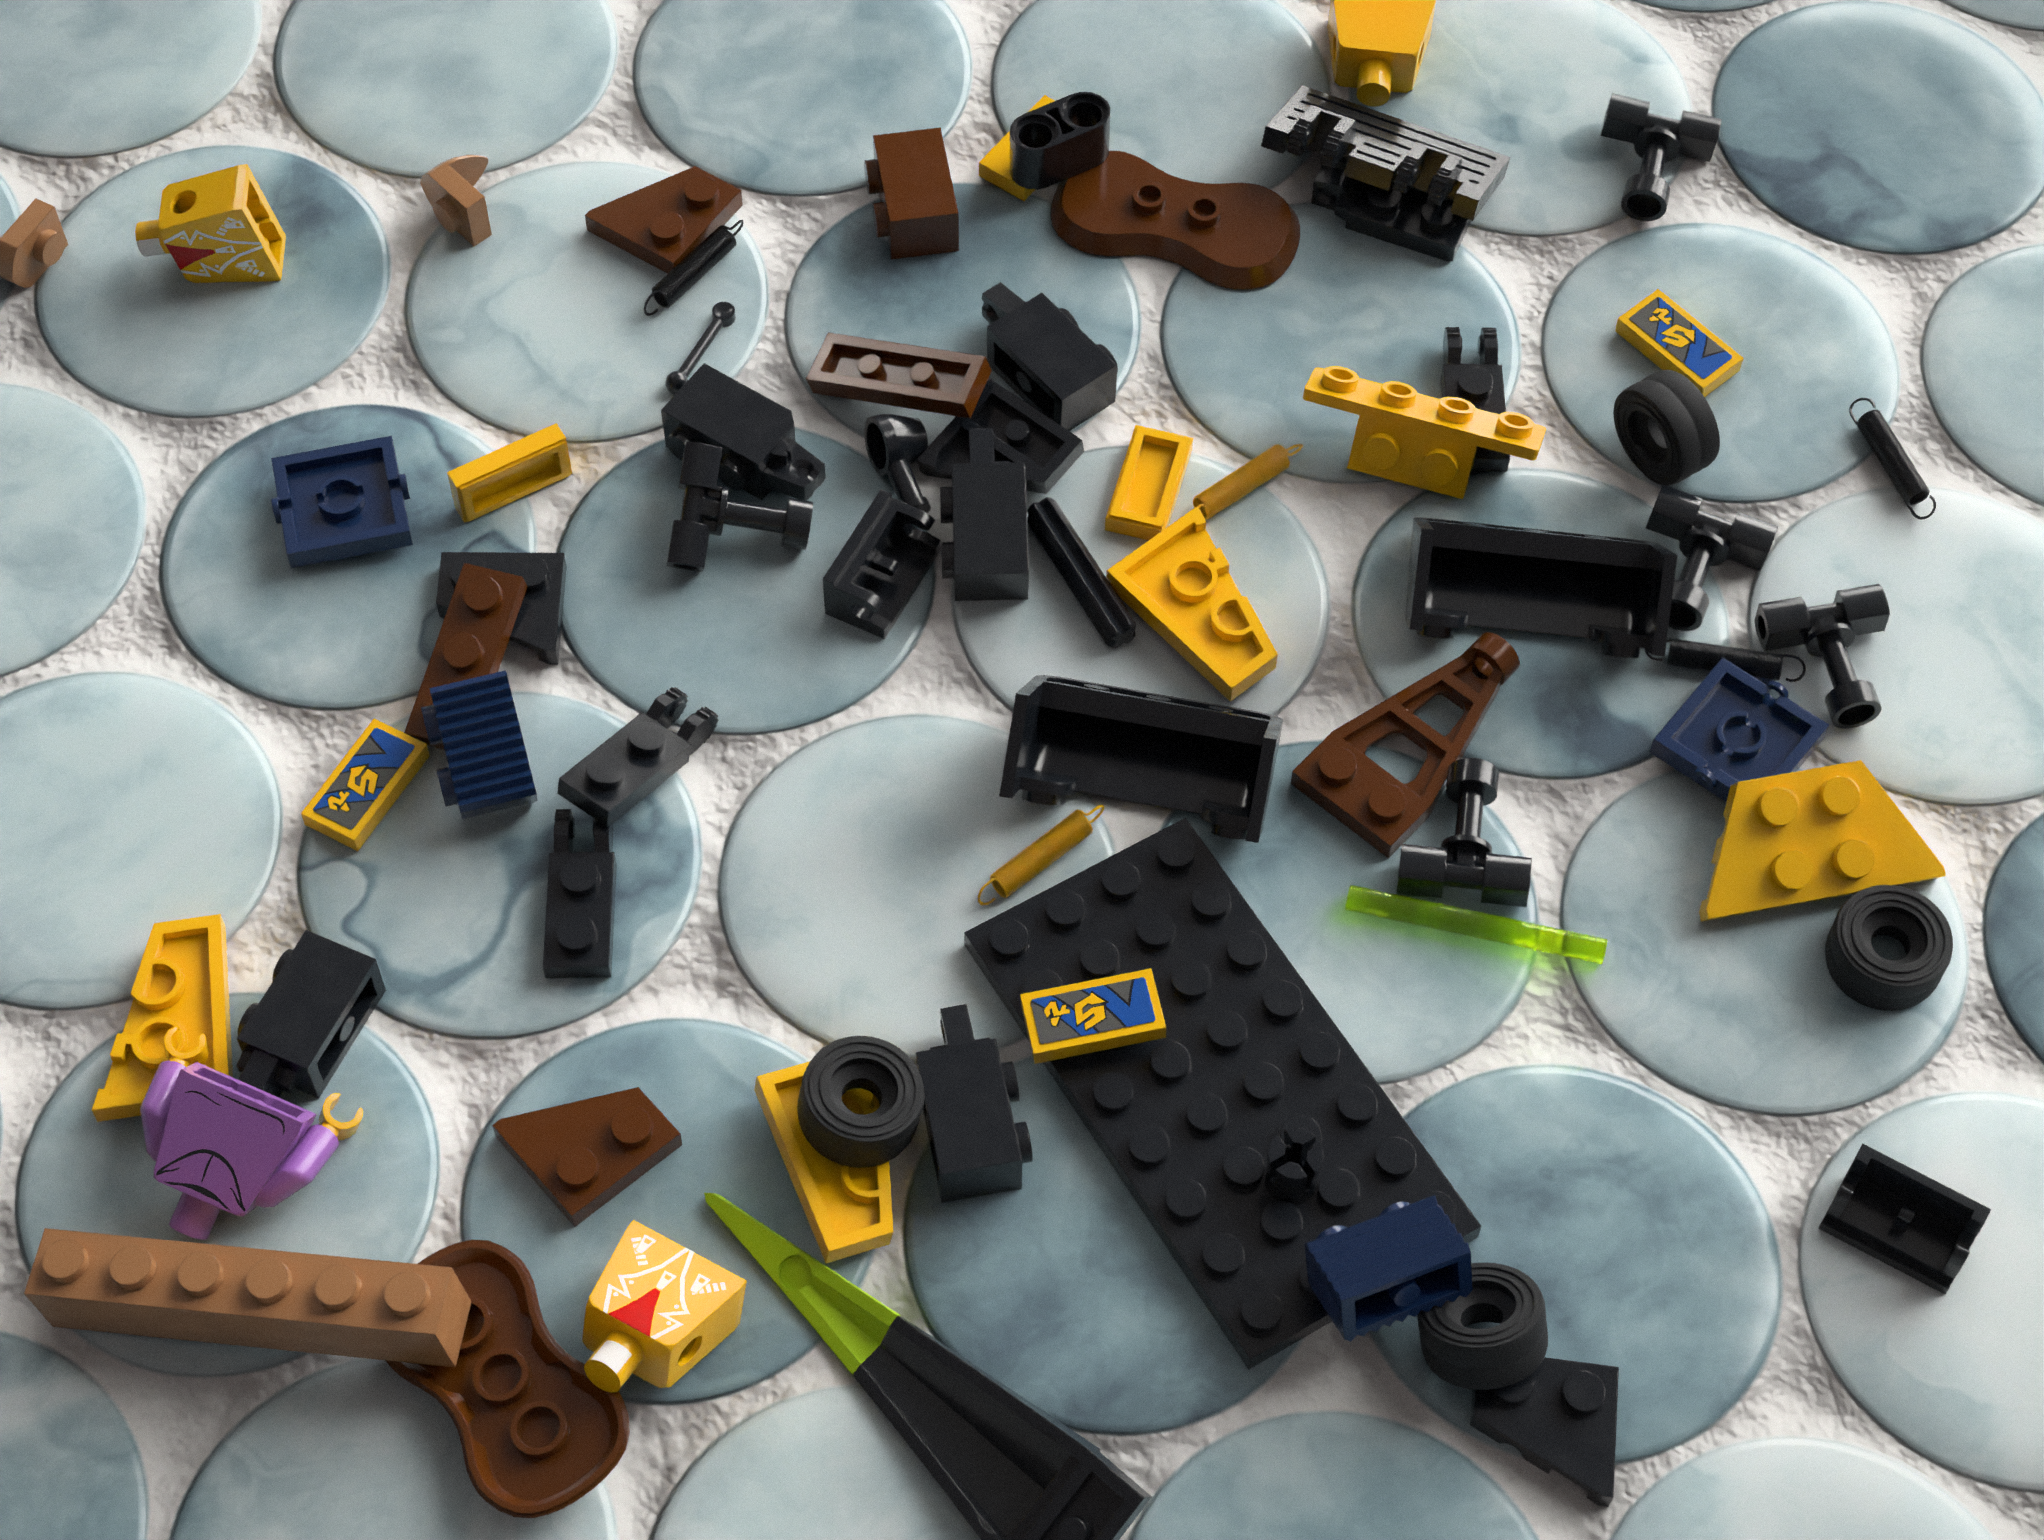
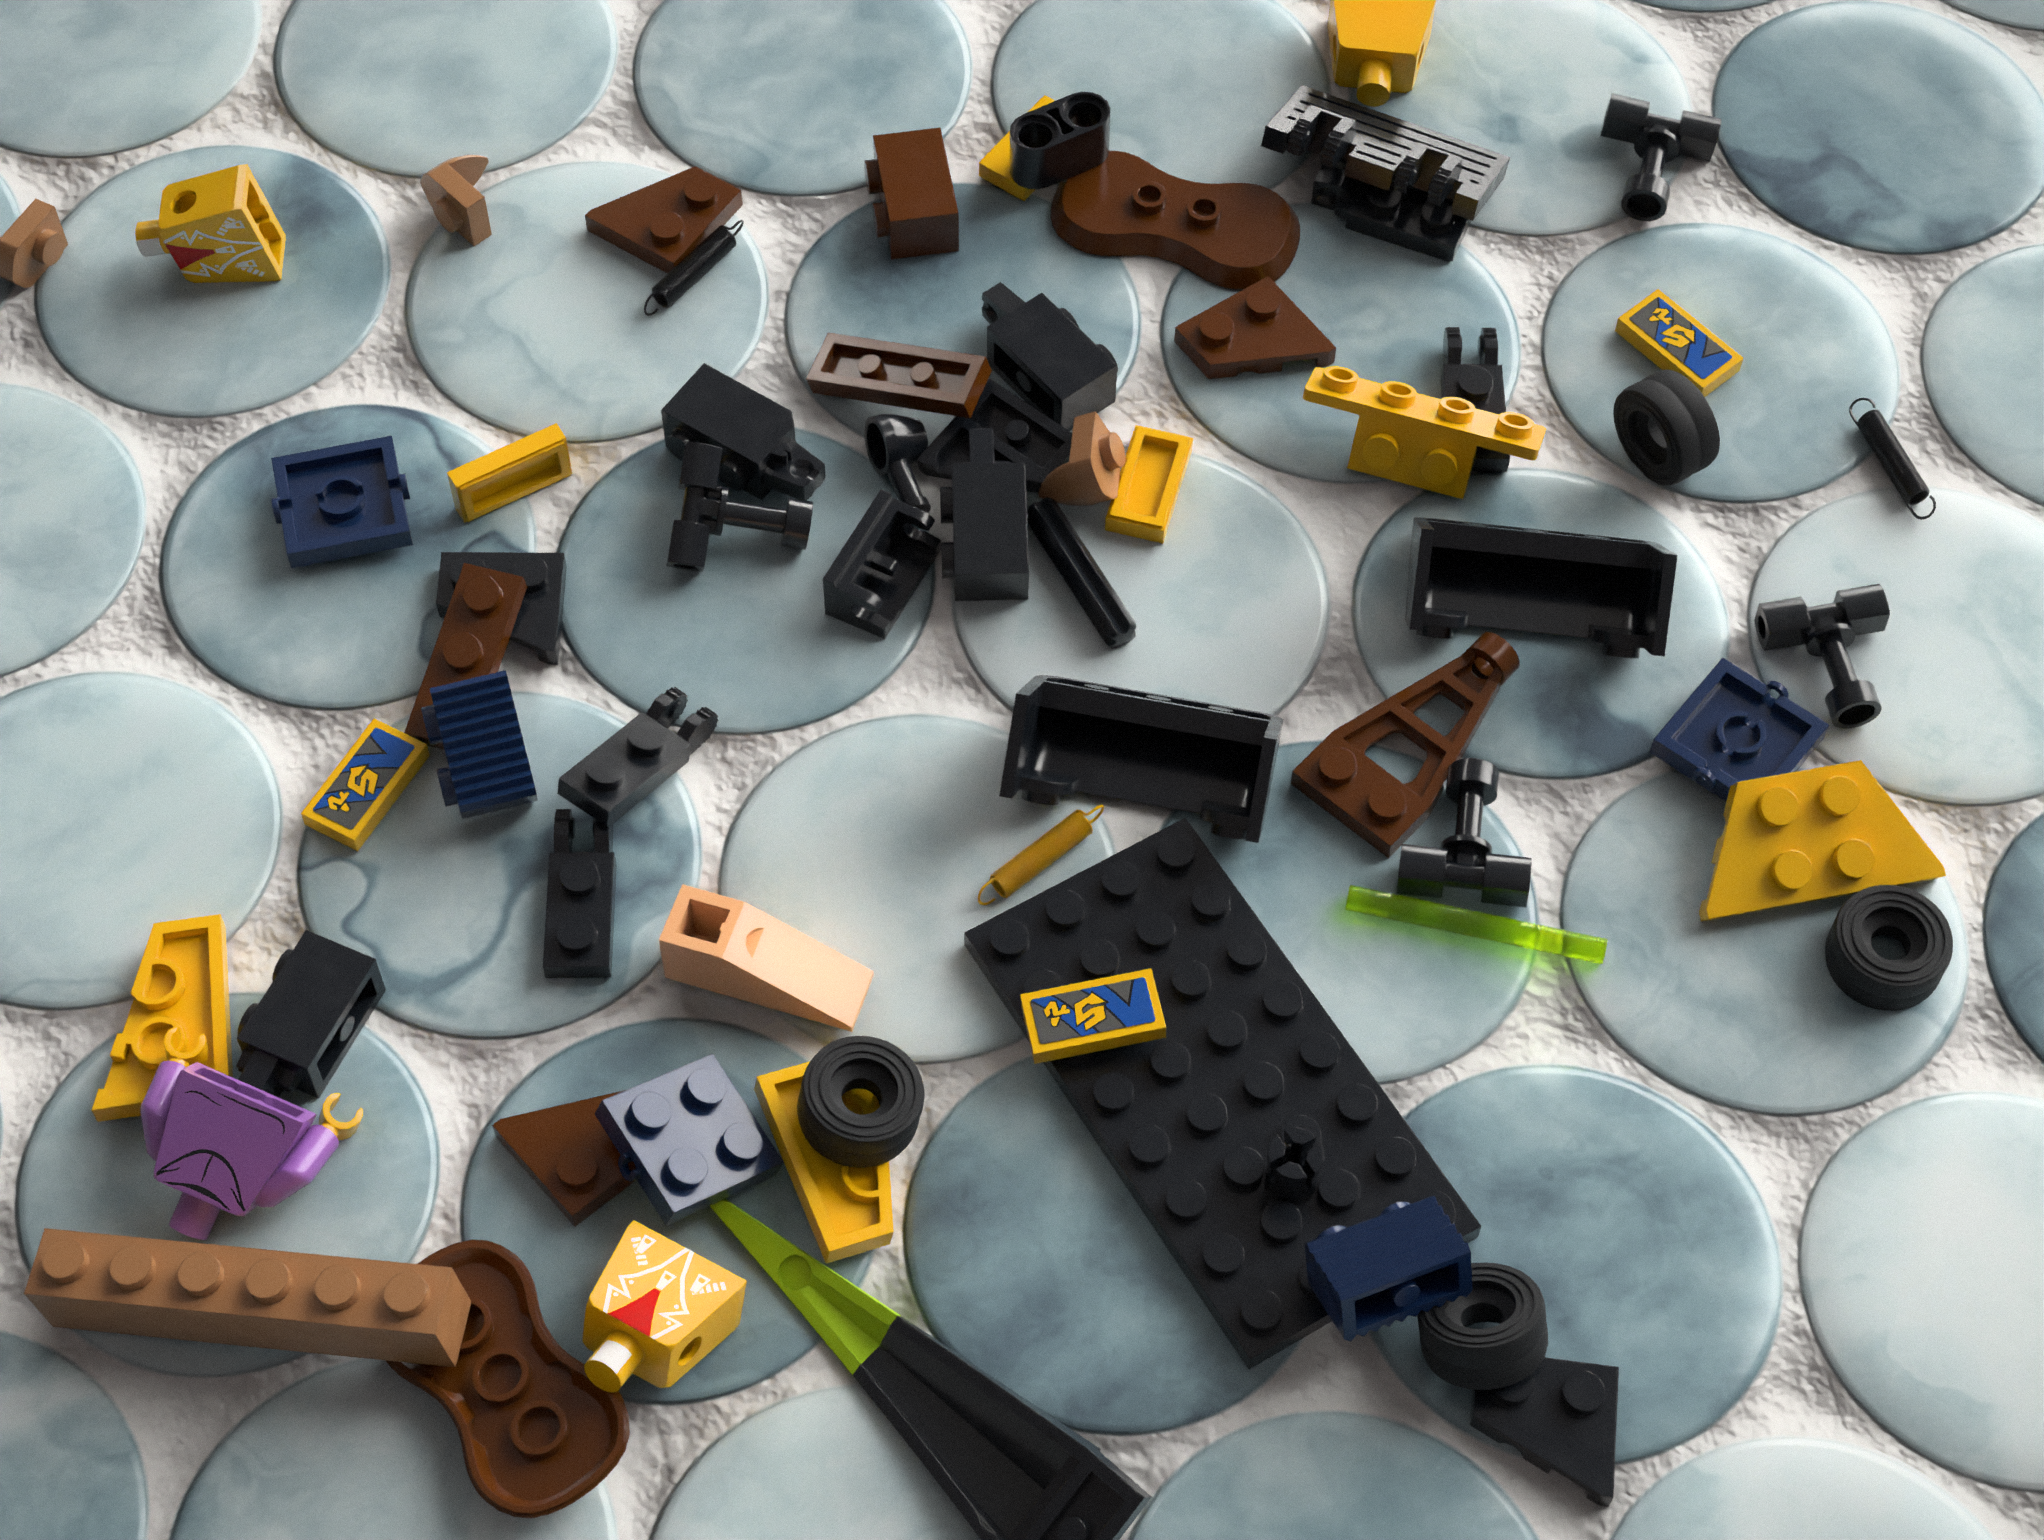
black hinge [665,302,736,394] -> none
black hinge [916,1004,1033,1203] -> none
yellow wing [1106,506,1278,702] -> none
yellow piece [1193,444,1303,520] -> none
black piece [1645,637,1806,682] -> none
black bar [1646,484,1778,631] -> none
black hinge [1818,1143,1991,1294] -> none
none -> plate [595,1053,784,1226]
none -> light nougat slope [659,884,874,1032]
none -> medium nougat plate [1038,411,1126,506]
none -> reddish brown wing [1174,276,1336,379]

